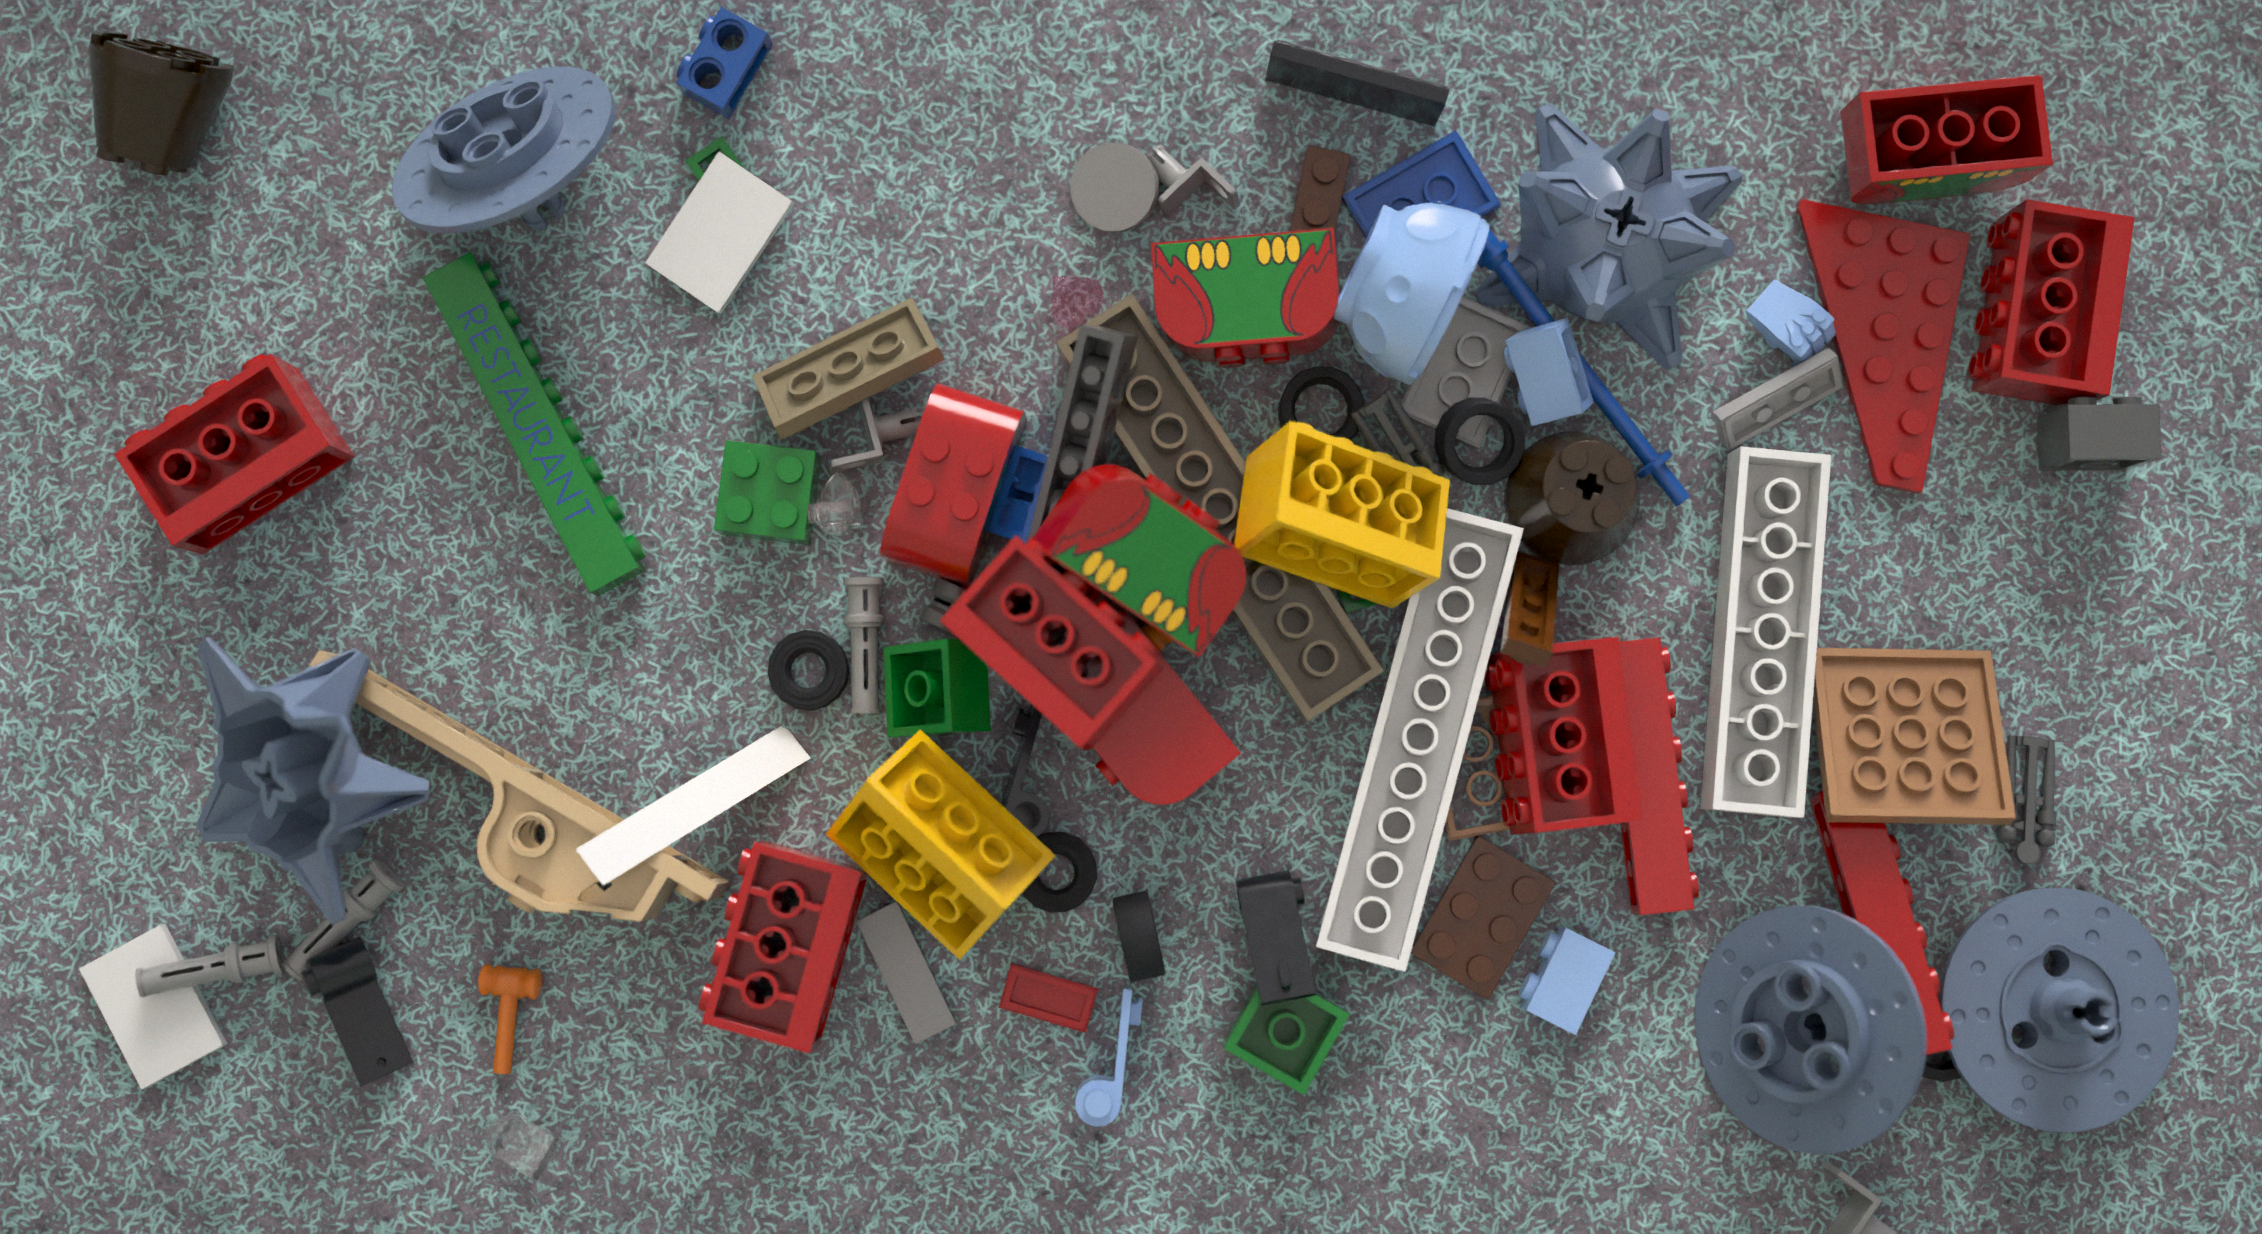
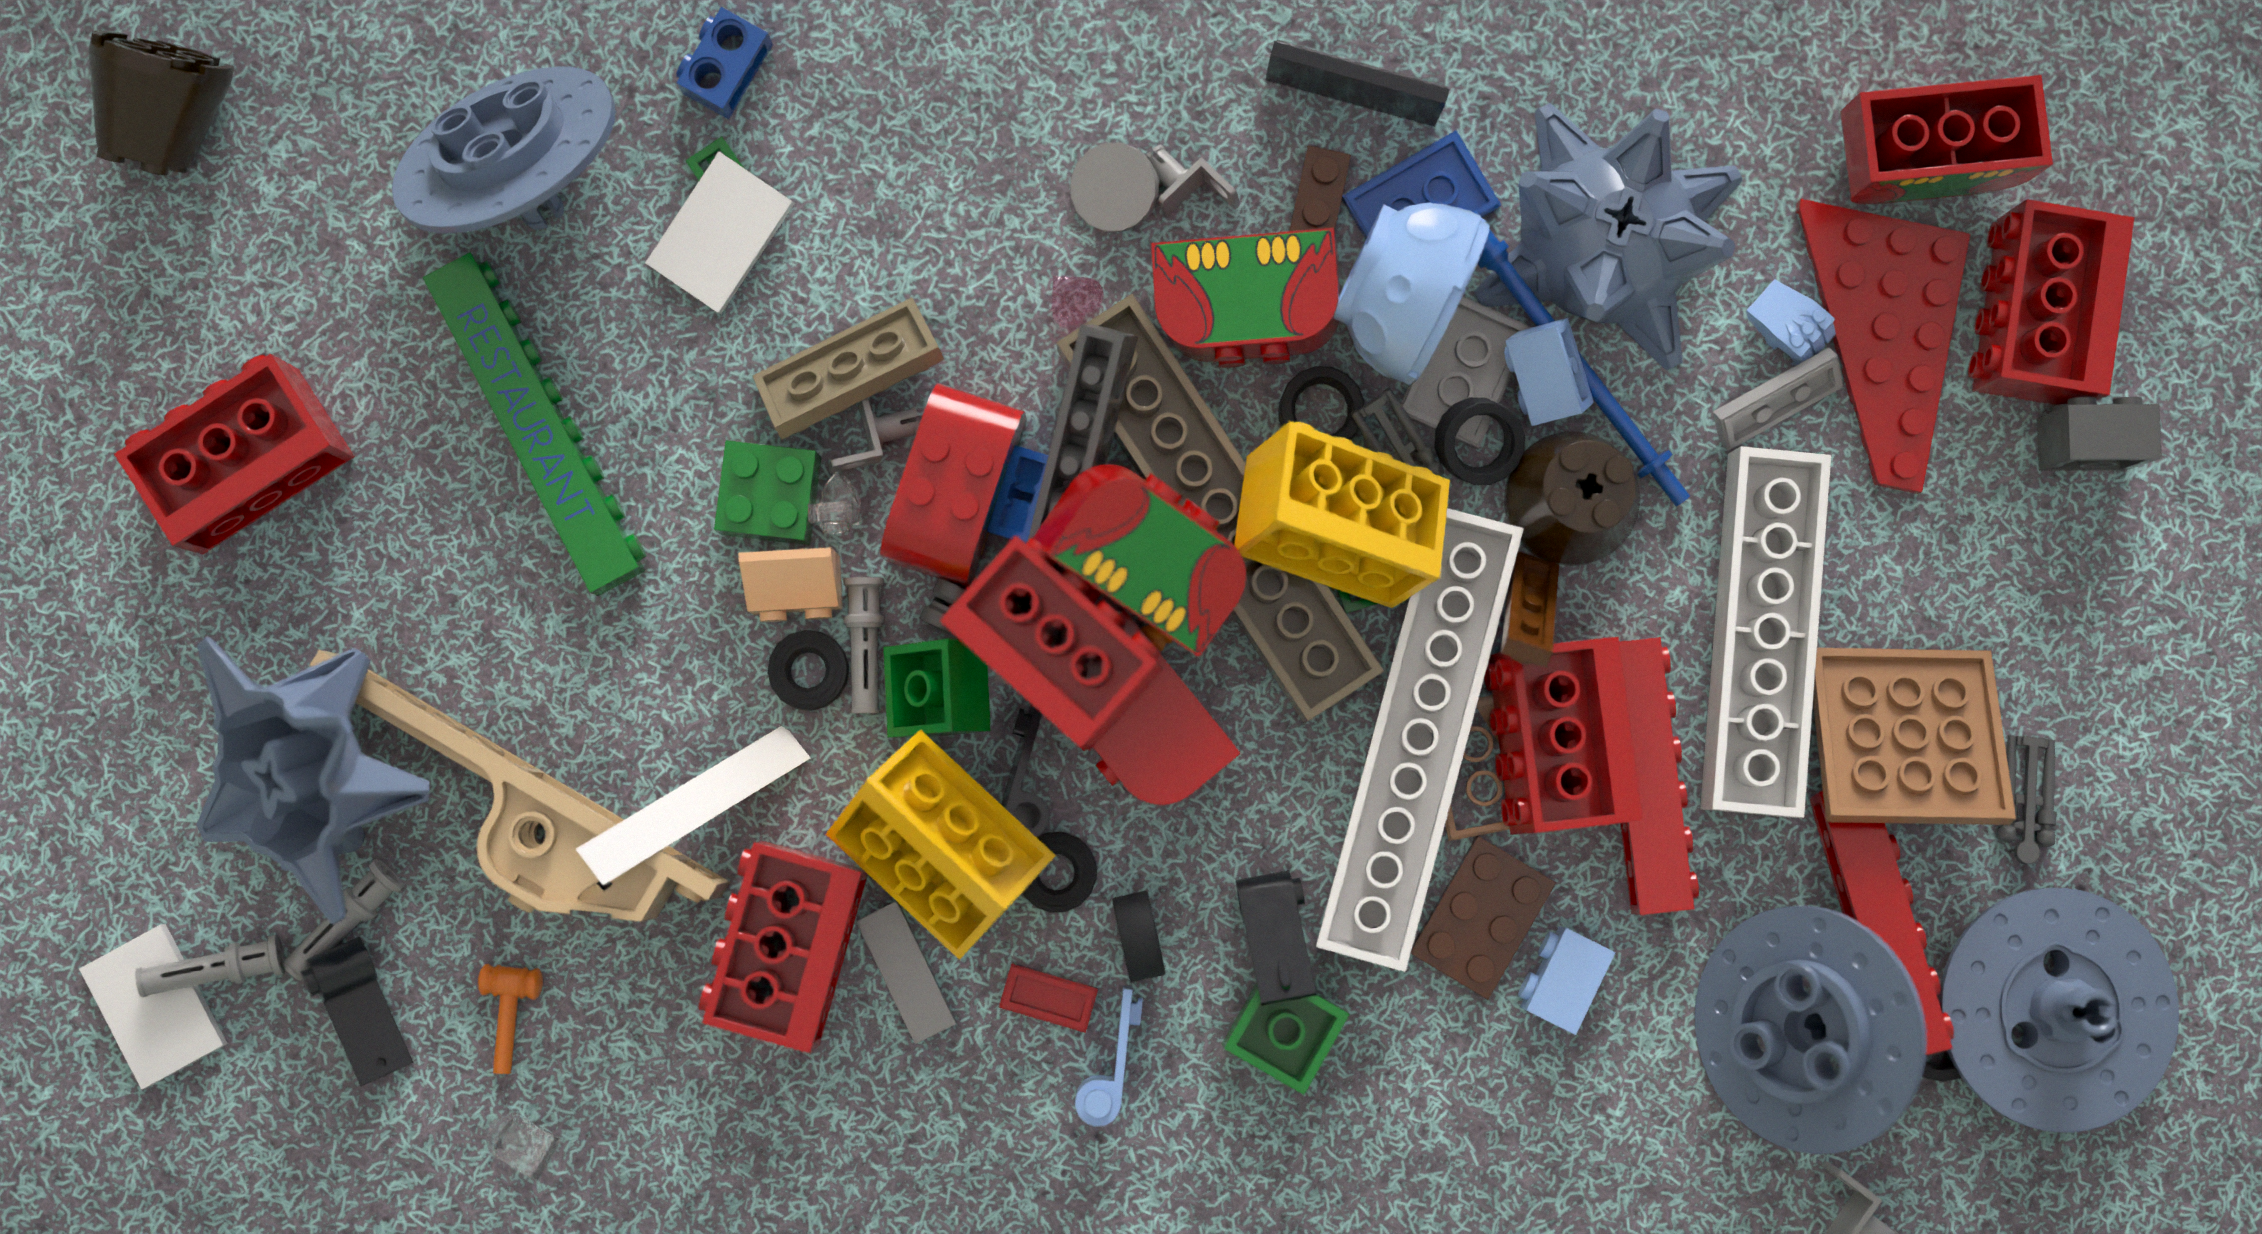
none -> light nougat slope [739,548,843,622]

